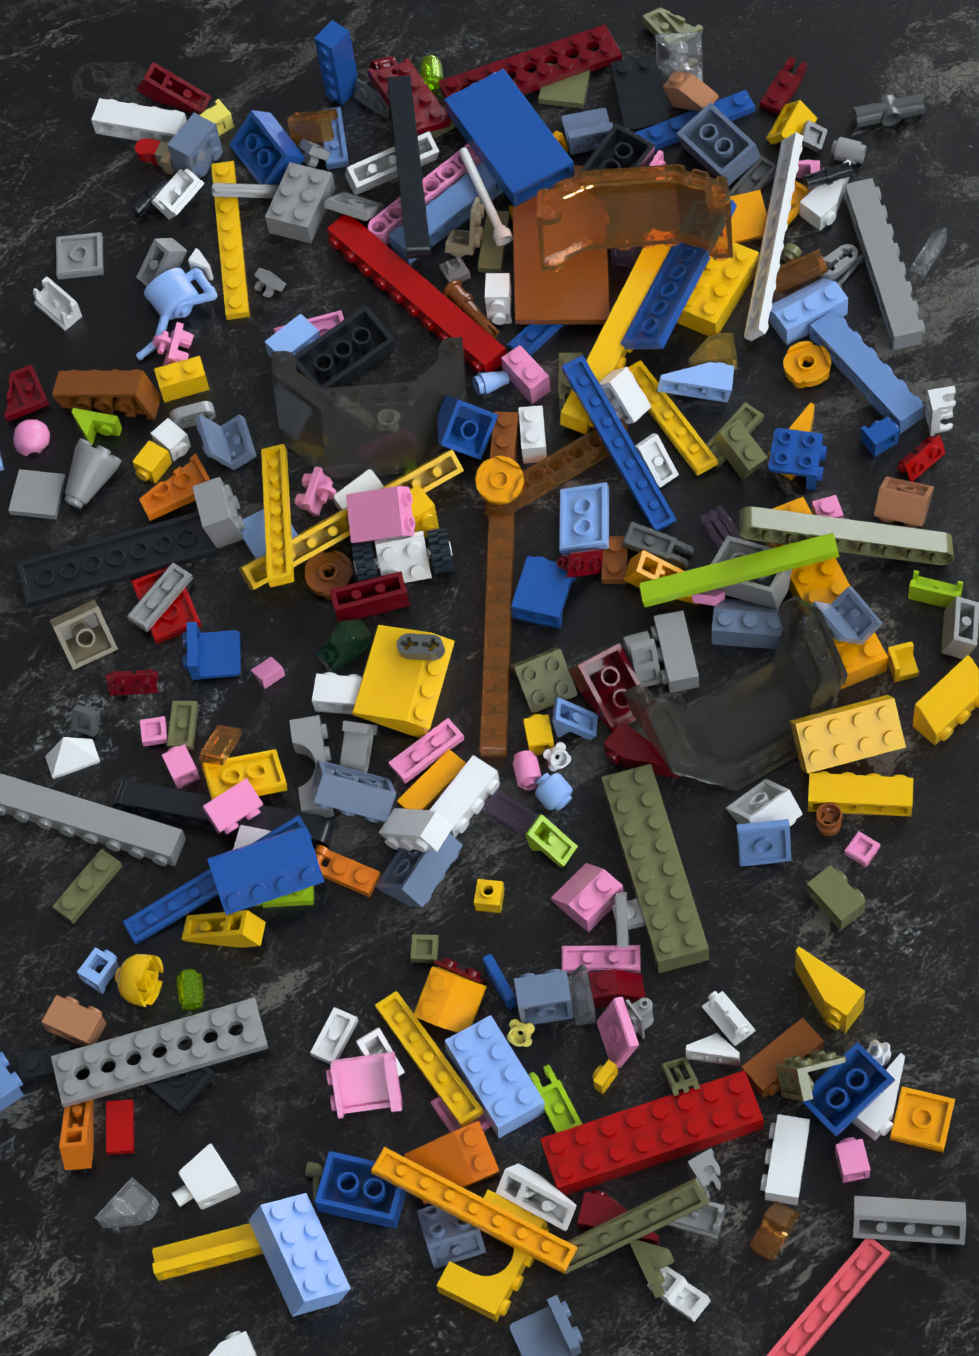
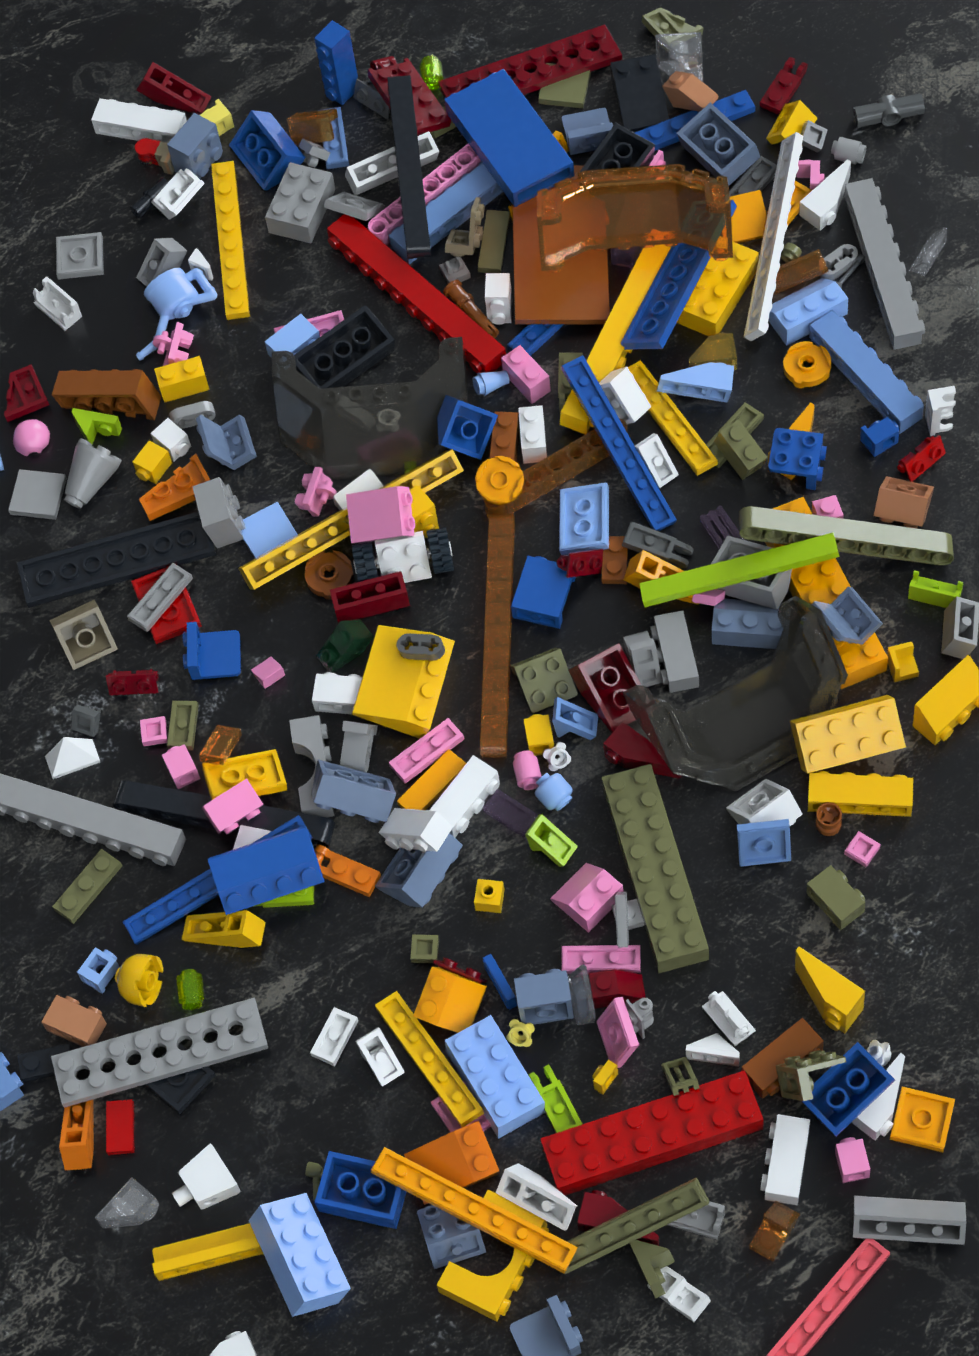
light grey axle [211,183,278,198] -> none
light grey tile [254,268,286,298] -> none
yellow plate [261,444,294,587] -> none
bright pink panel [326,1052,402,1119] -> none
white piece [459,147,513,246] -> none
light grey hinge [688,1148,721,1199] -> none
black pin [803,162,852,190] -> none

